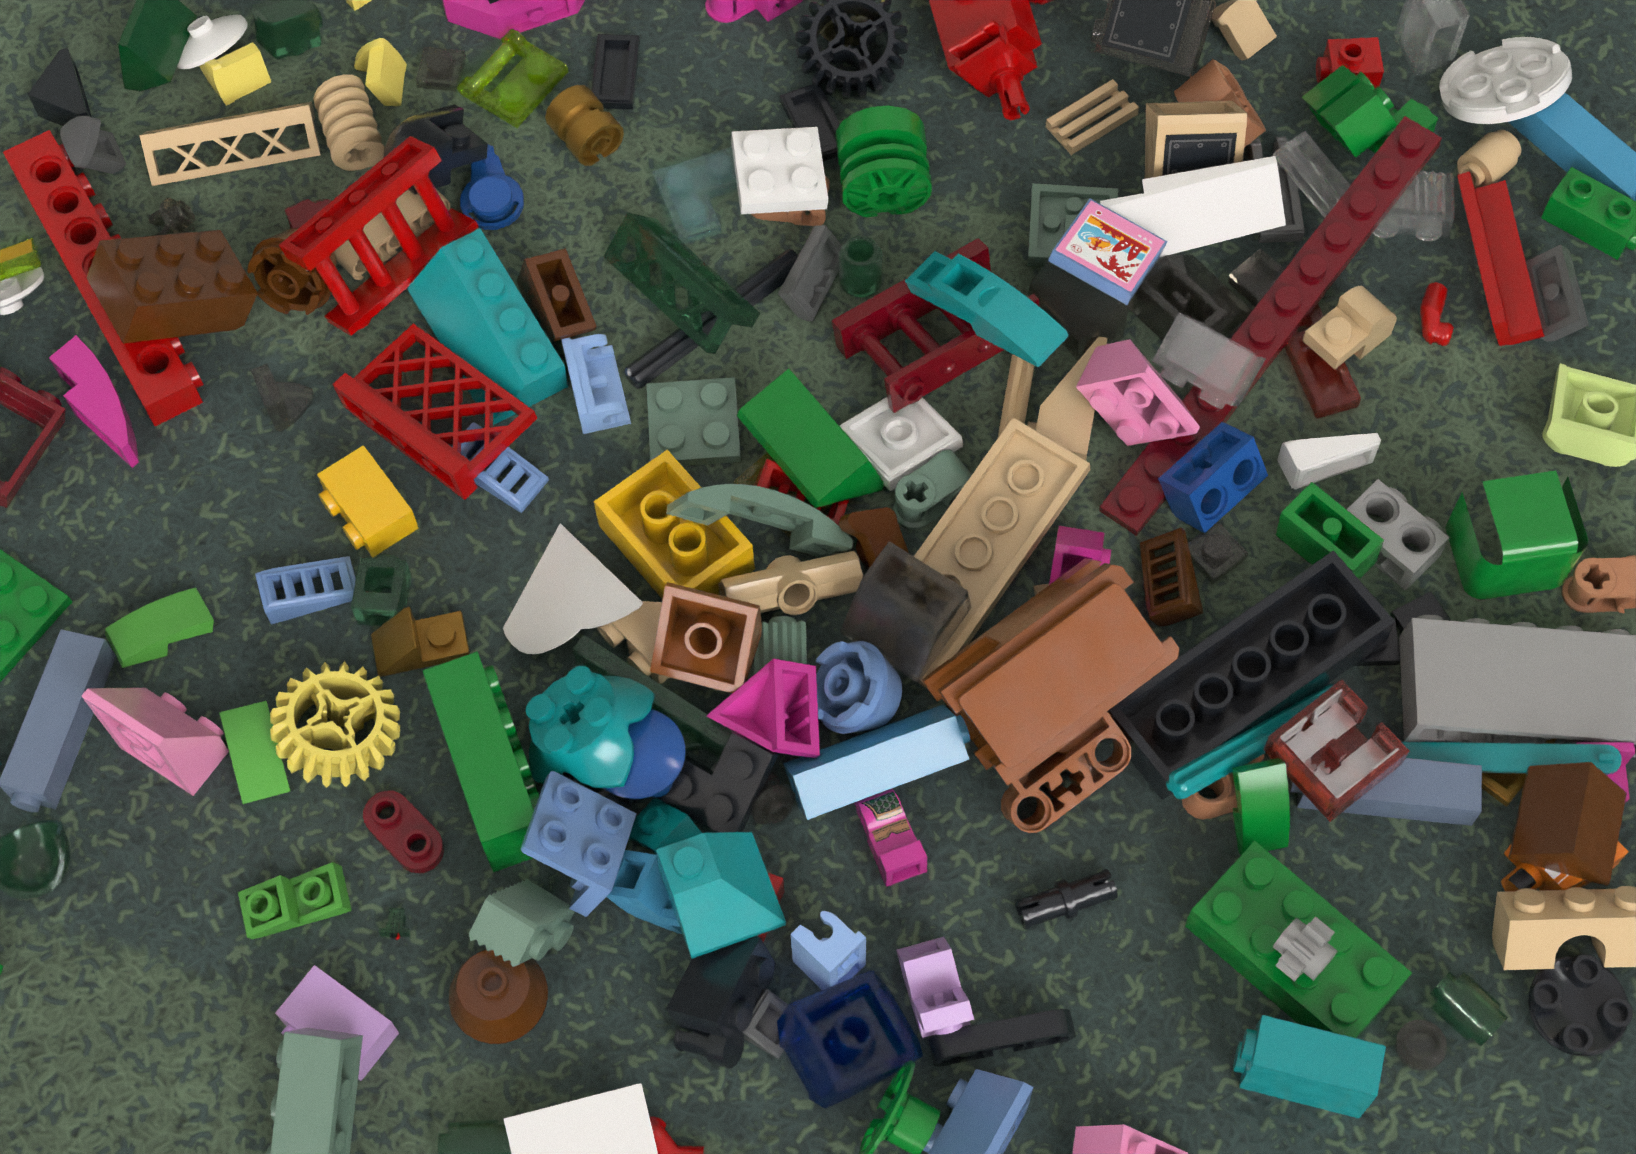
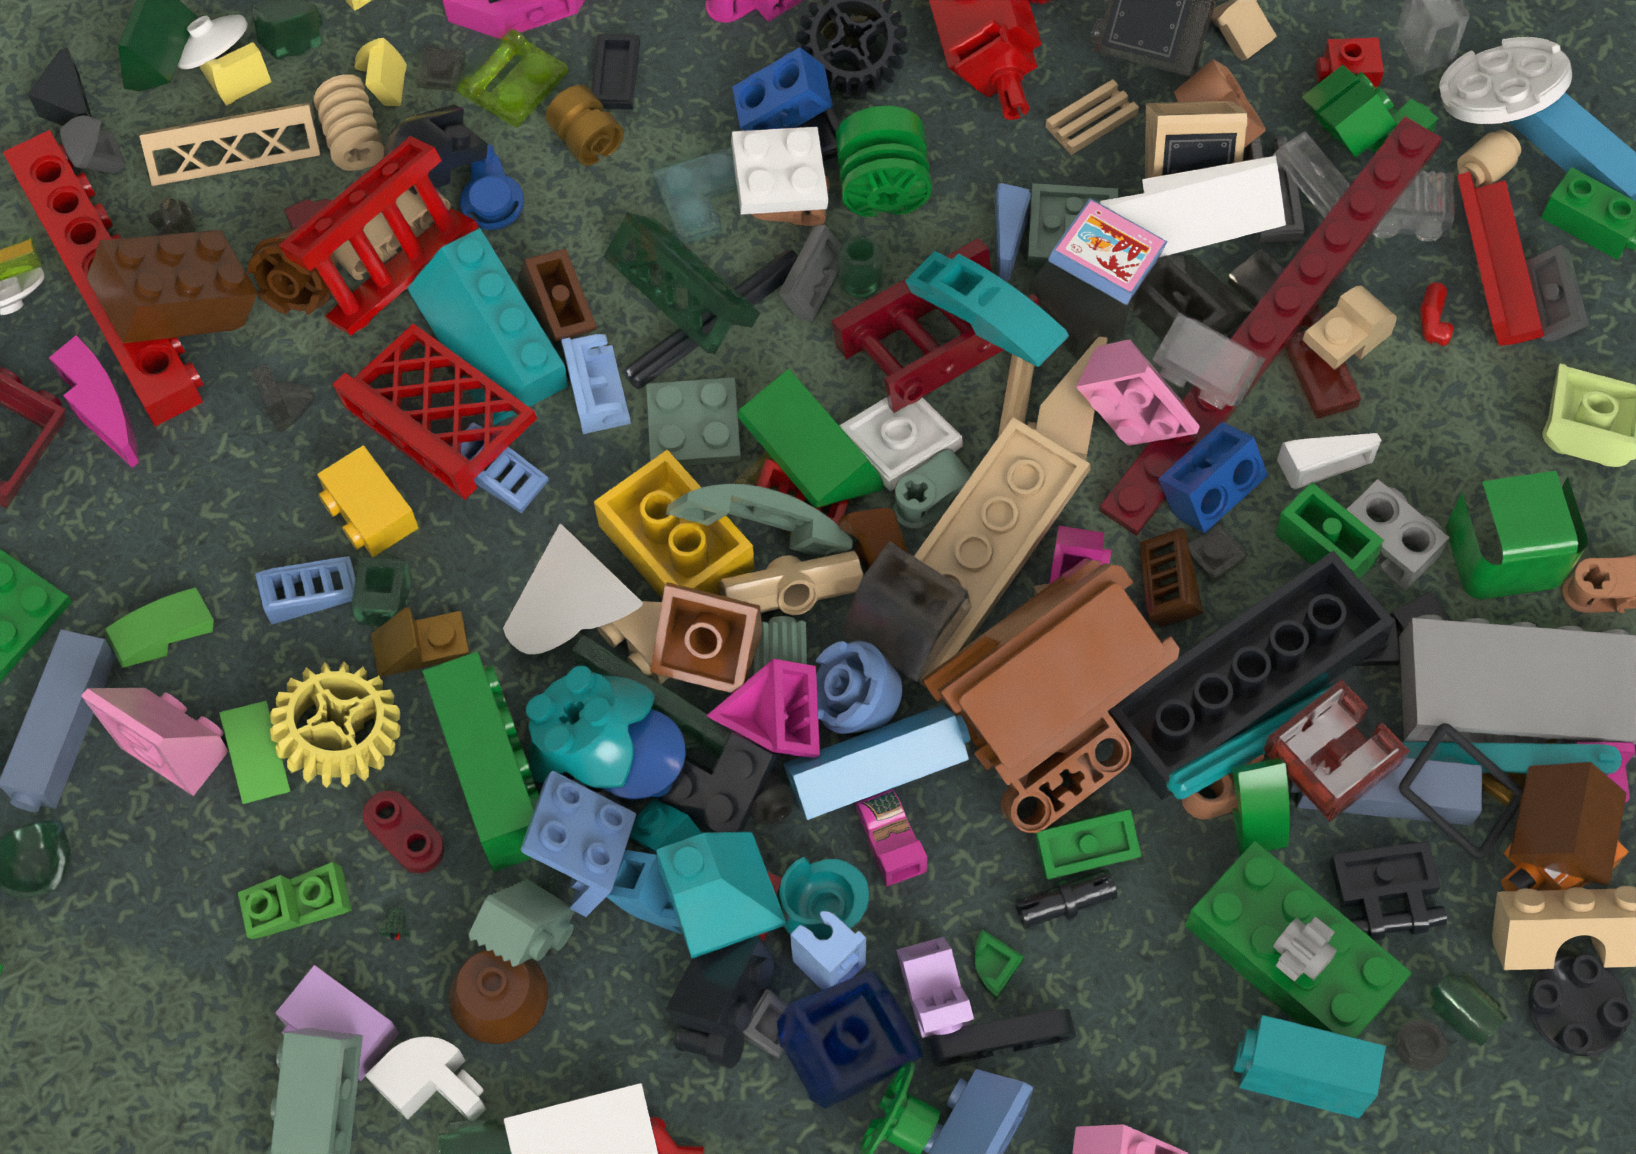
none -> white brick [365,1037,486,1124]
none -> blue brick [732,47,833,131]
none -> teal helmet [778,857,869,940]
none -> green tile [974,929,1024,1000]
none -> medium blue slope [995,183,1031,281]
none -> green plate [1034,808,1141,880]
none -> black plate [1330,841,1447,940]
none -> black piece [1399,723,1523,860]

